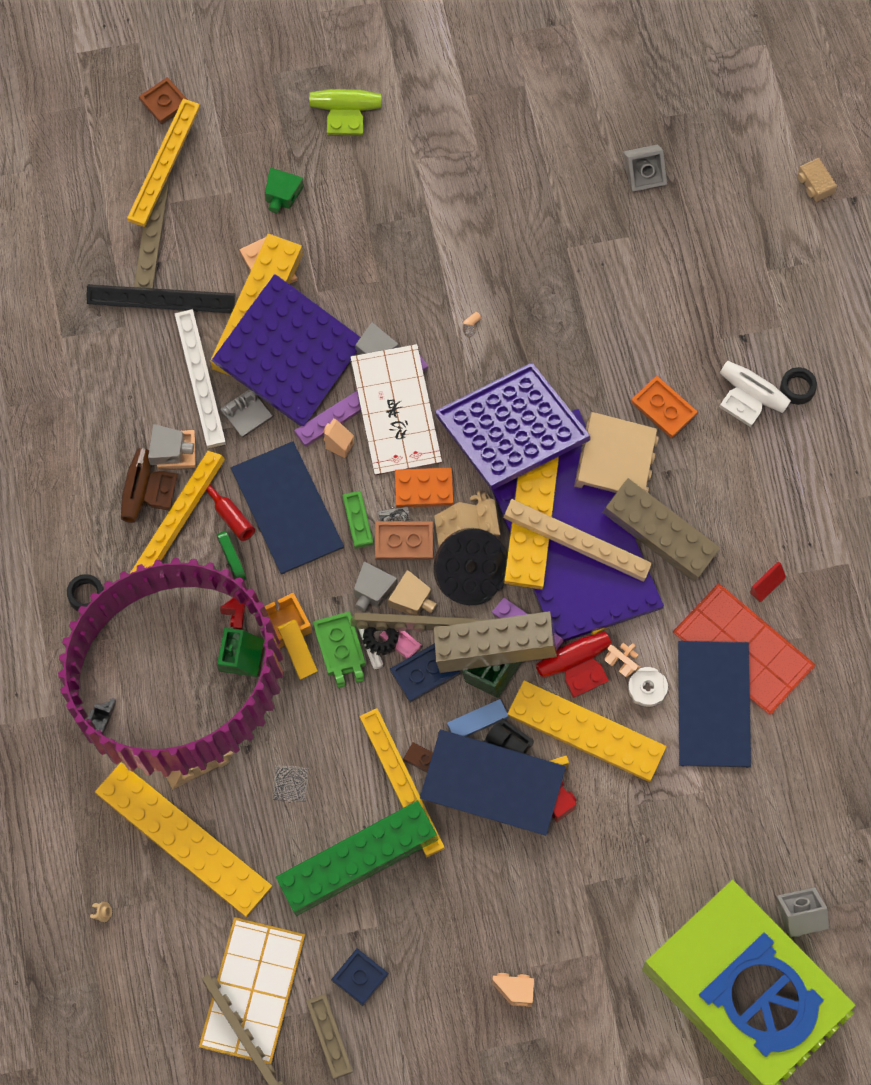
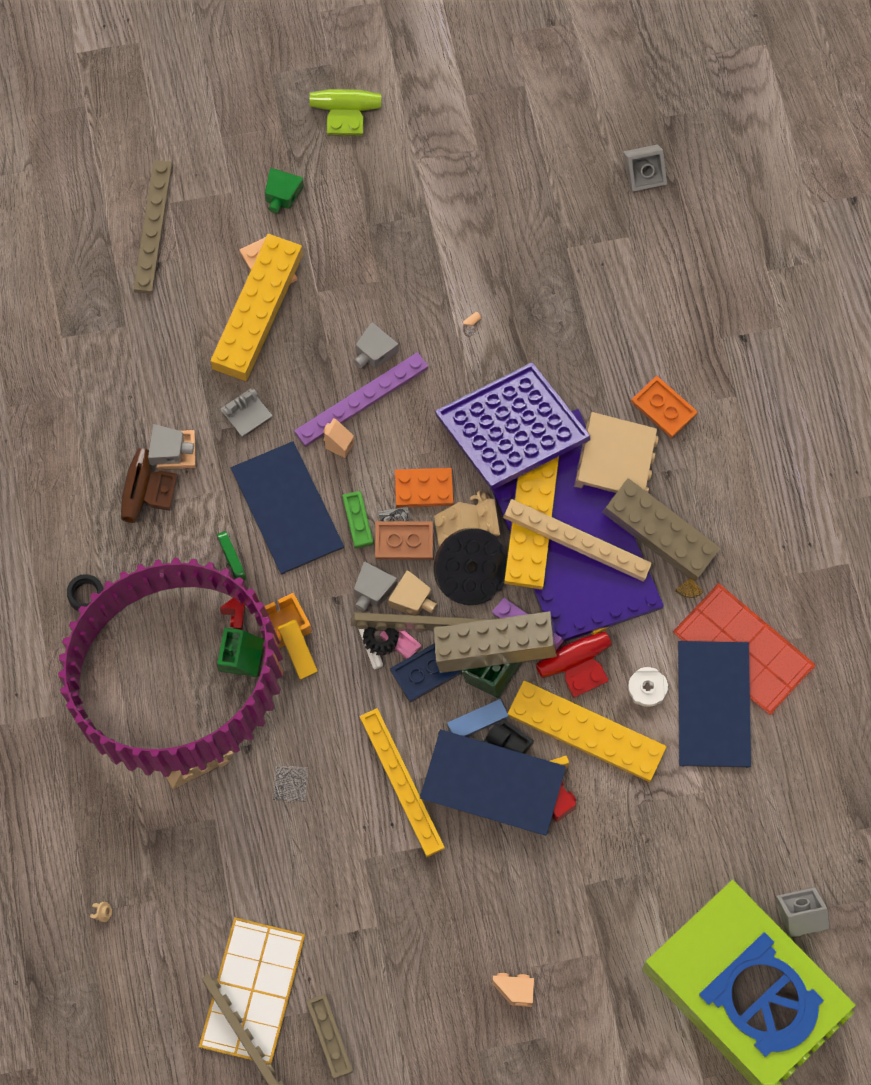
black plate [87,284,235,313] -> none
black slope [87,698,116,733] -> none
yellow plate [95,762,273,918] -> none
yellow plate [127,99,200,227] -> none
yellow plate [130,451,225,573] -> none
dark orange plate [139,77,188,124] -> none
white plate [175,309,226,449] -> none
red piece [206,484,255,541] -> none
dark purple plate [211,274,361,426] -> none
green brick [276,800,438,917] -> none
bright green tile [313,611,366,688] -> none
dark blue plate [331,948,389,1006] -> none
white piece [350,344,442,475] -> none
reddish brown plate [403,742,433,773] -> none
light nougat hips [604,643,641,678] -> none
white plate [719,361,791,427] -> none
red slope [750,562,786,602] -> none
black tyre [780,367,817,405] -> none
tan brick [797,158,837,202] -> none
none -> clear yellow tile [675,578,703,598]

